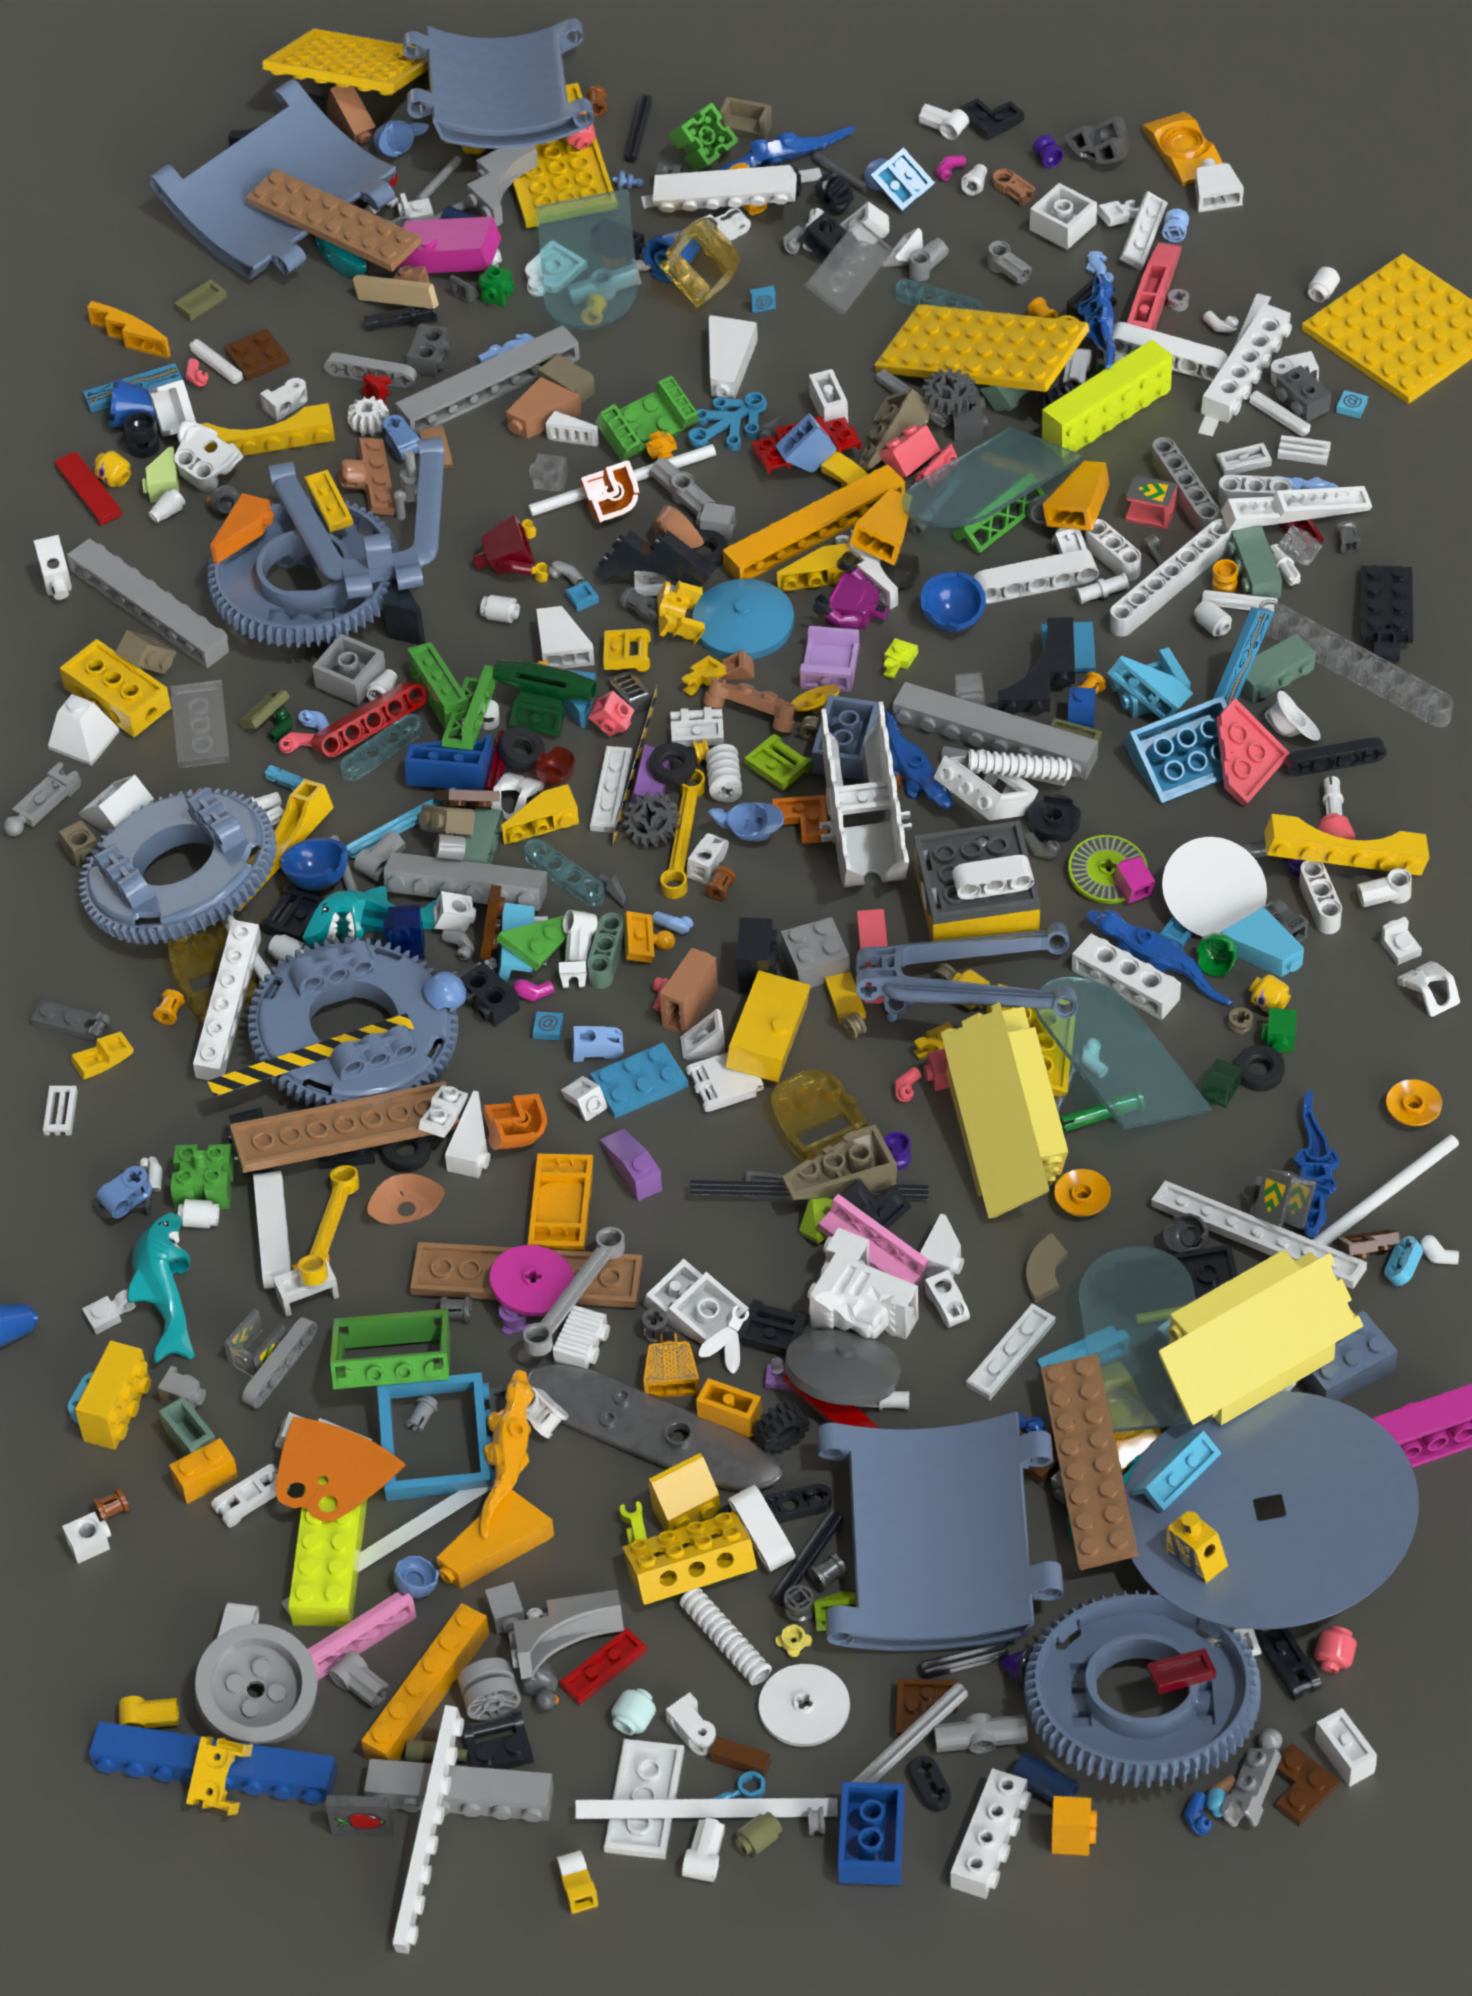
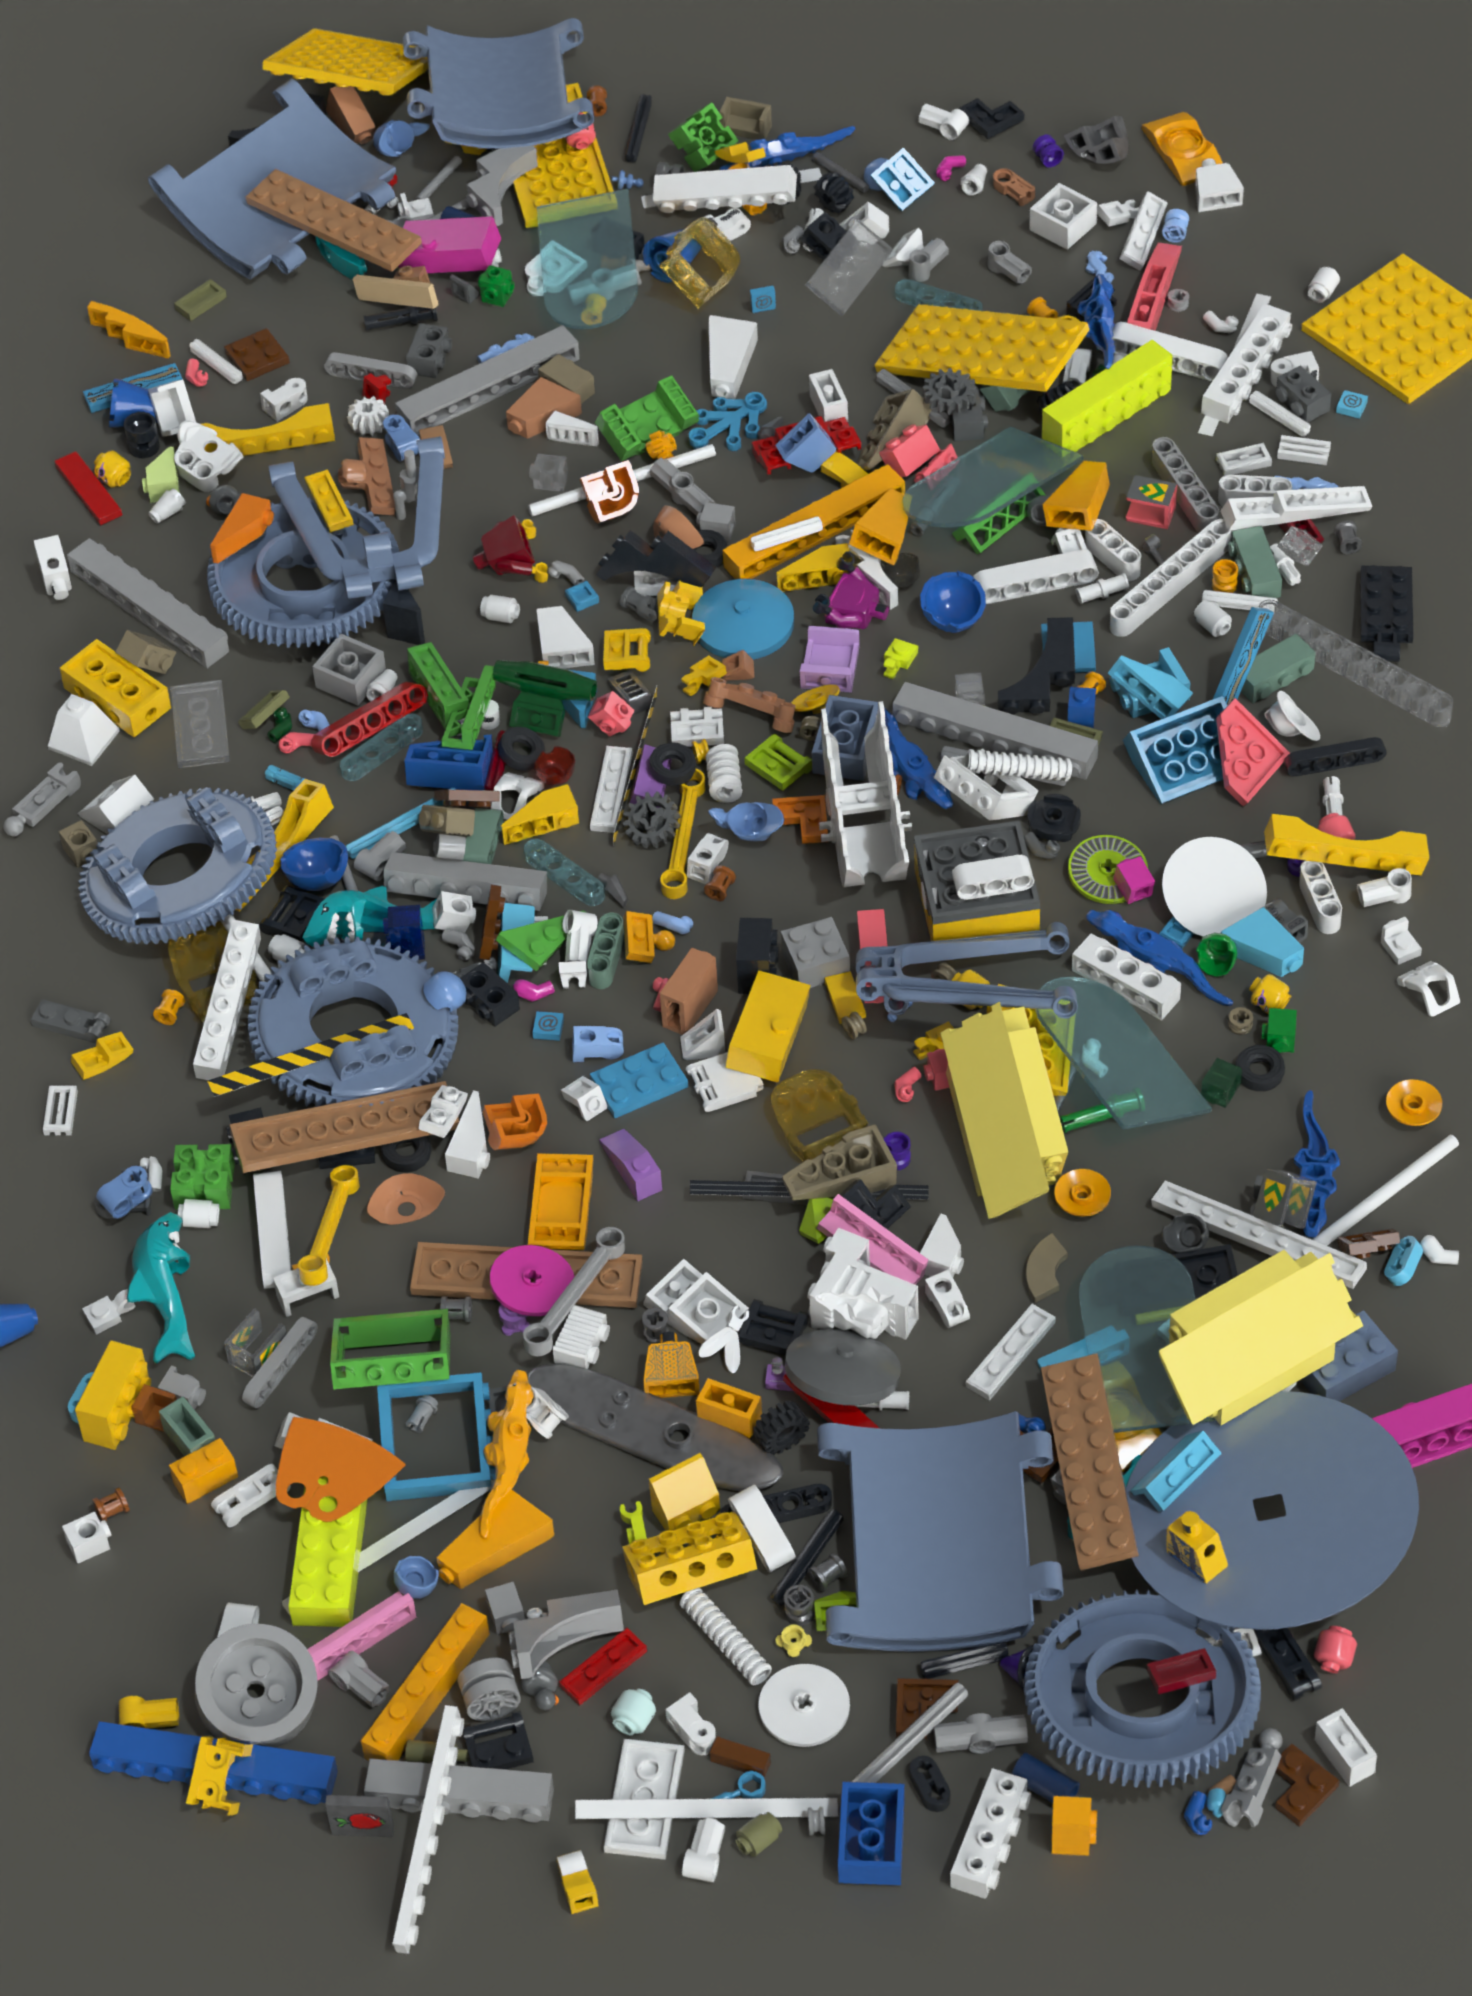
none -> dark orange panel [131,1384,176,1432]
none -> yellow slope [715,142,766,163]
none -> white axle [750,516,823,551]

